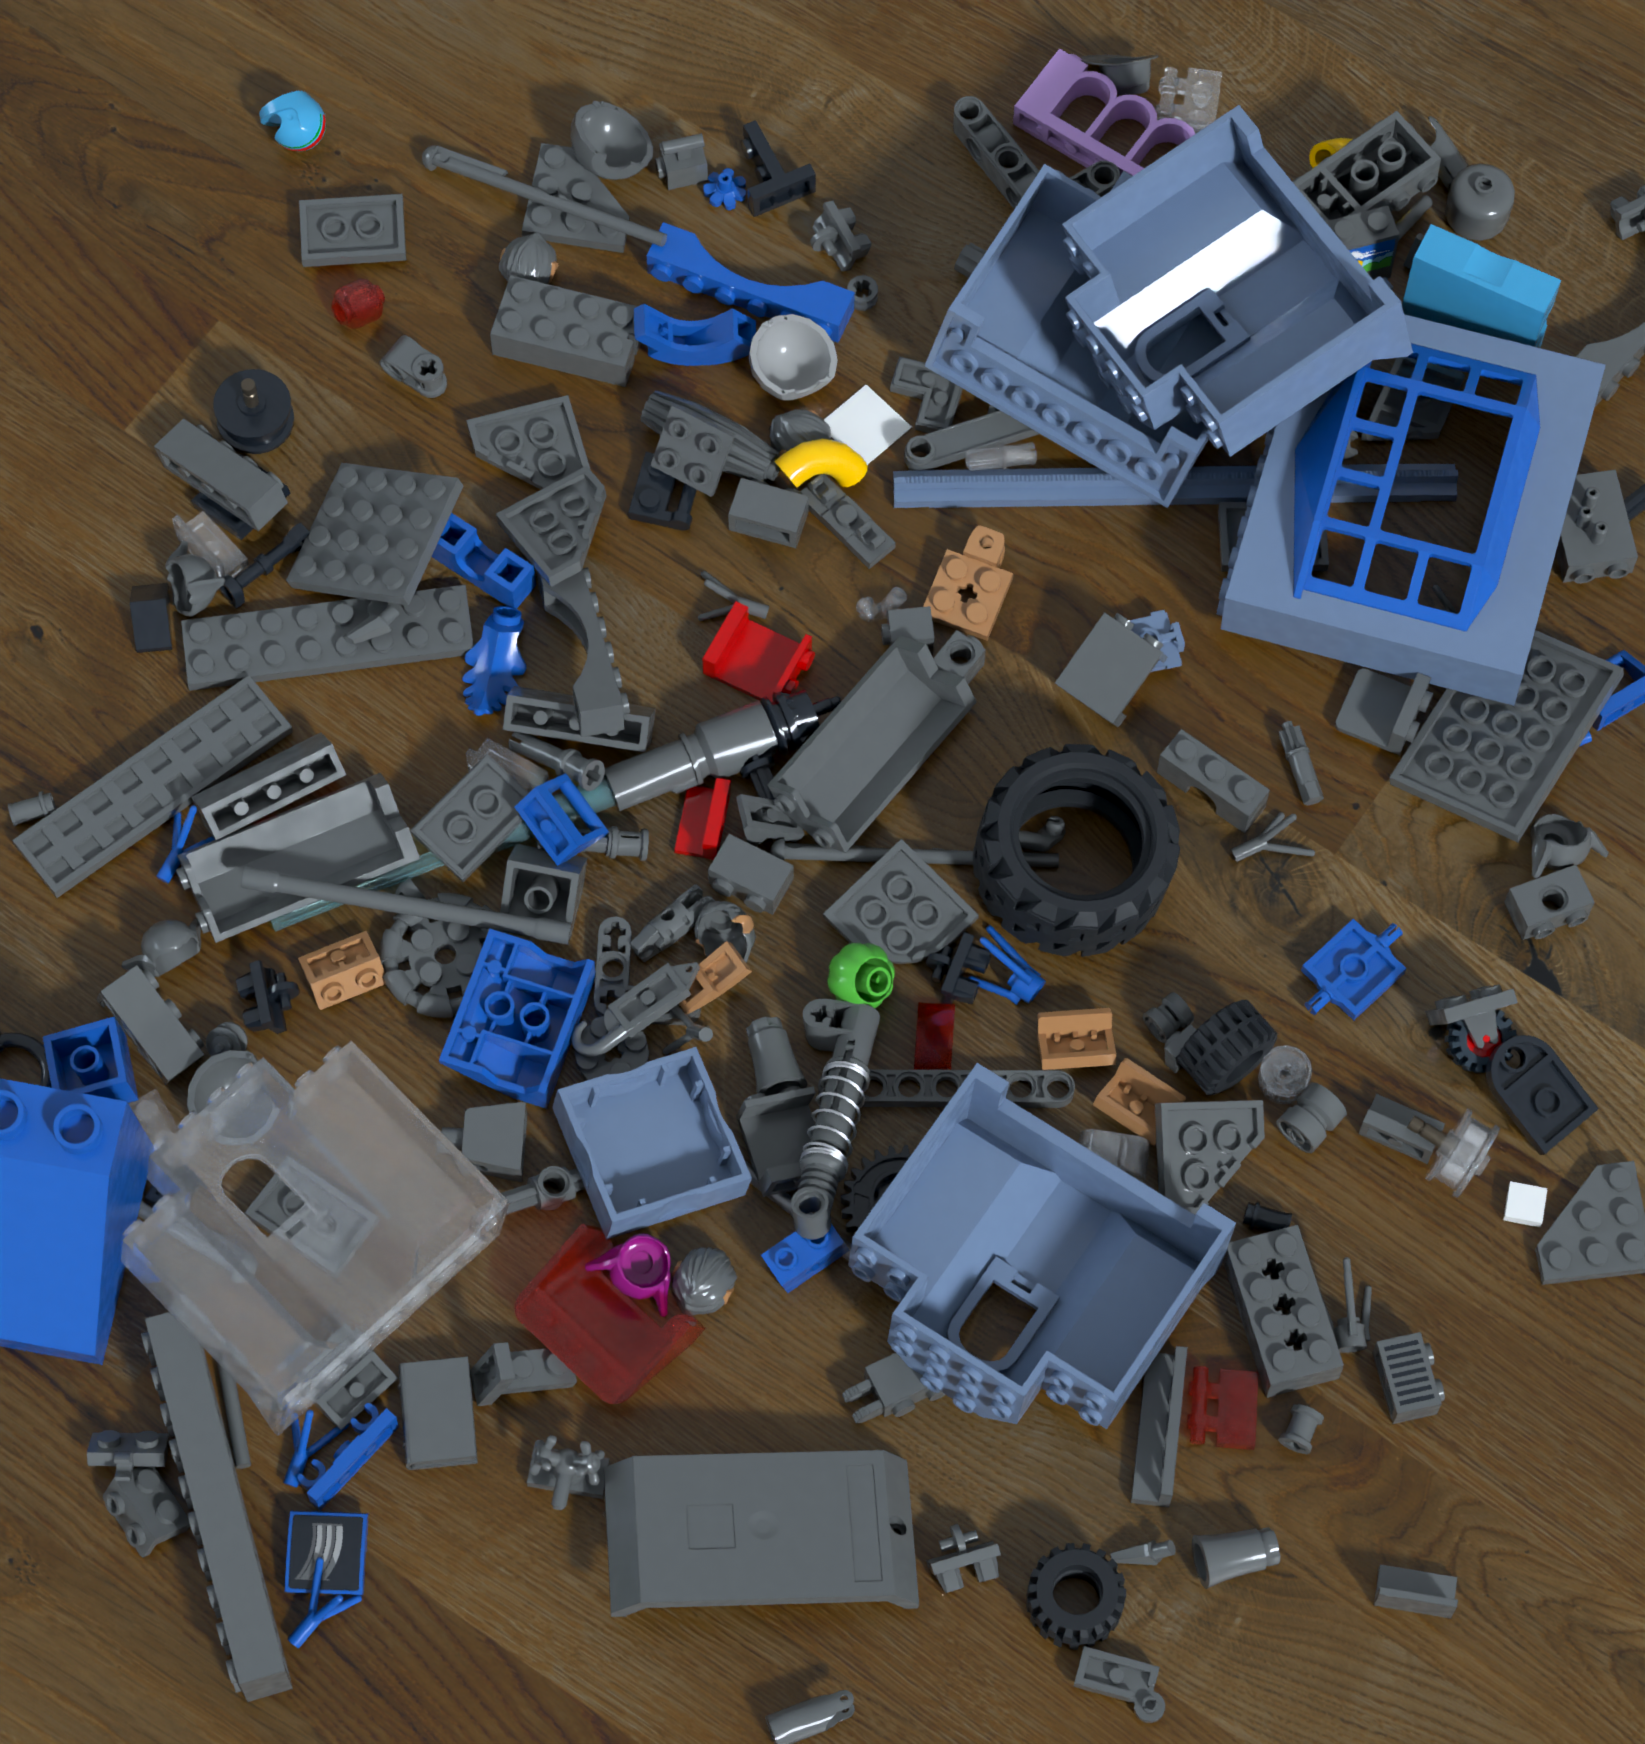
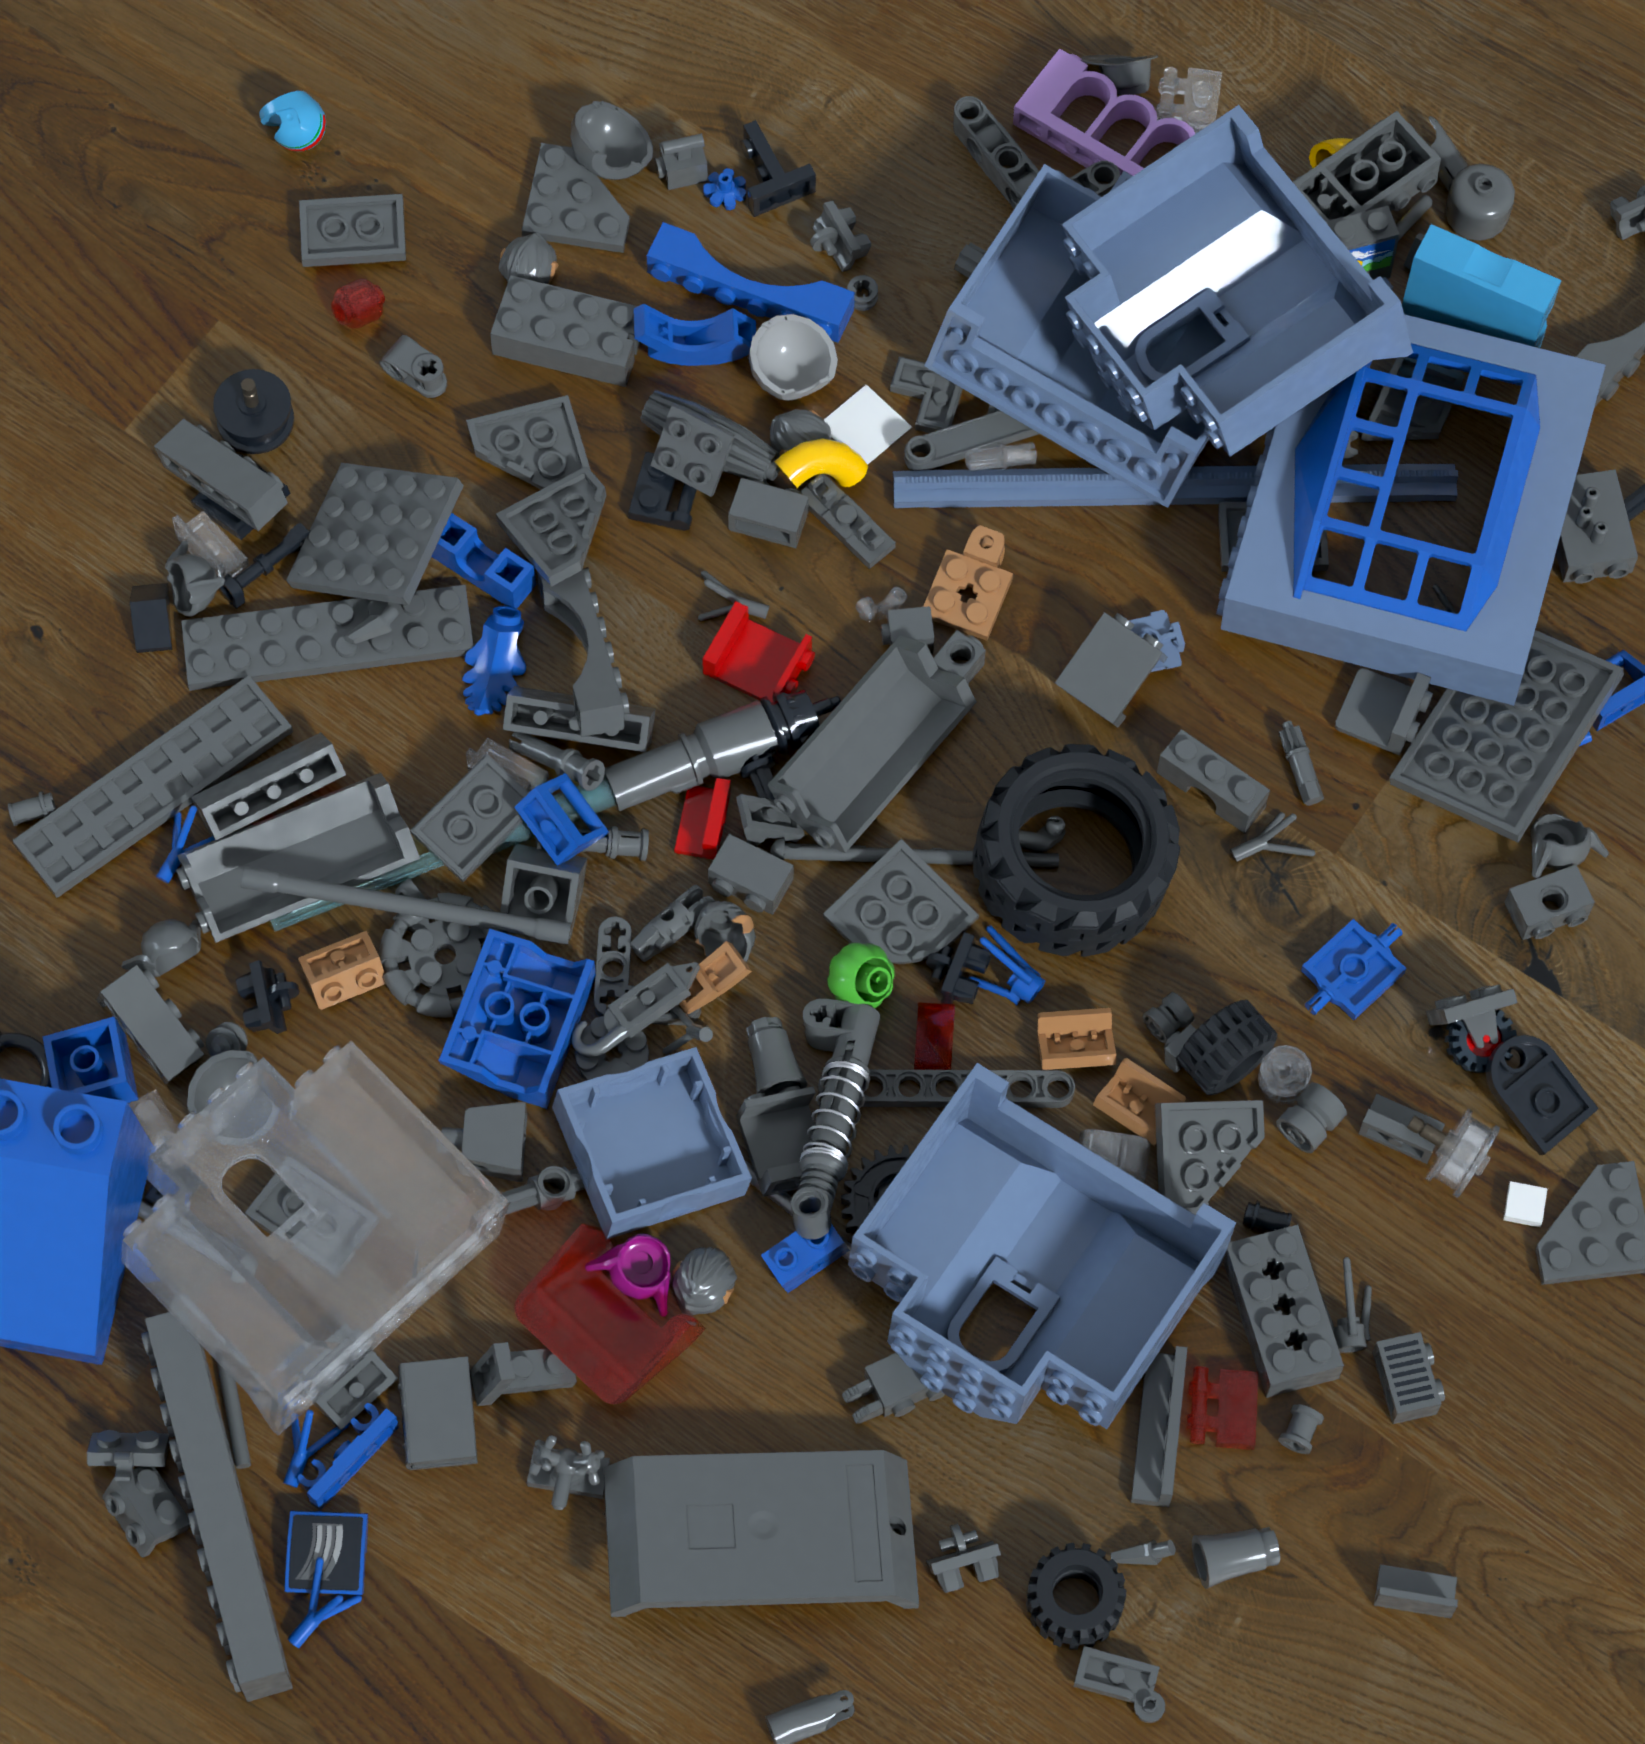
dark grey bar [422,145,667,247] -> none

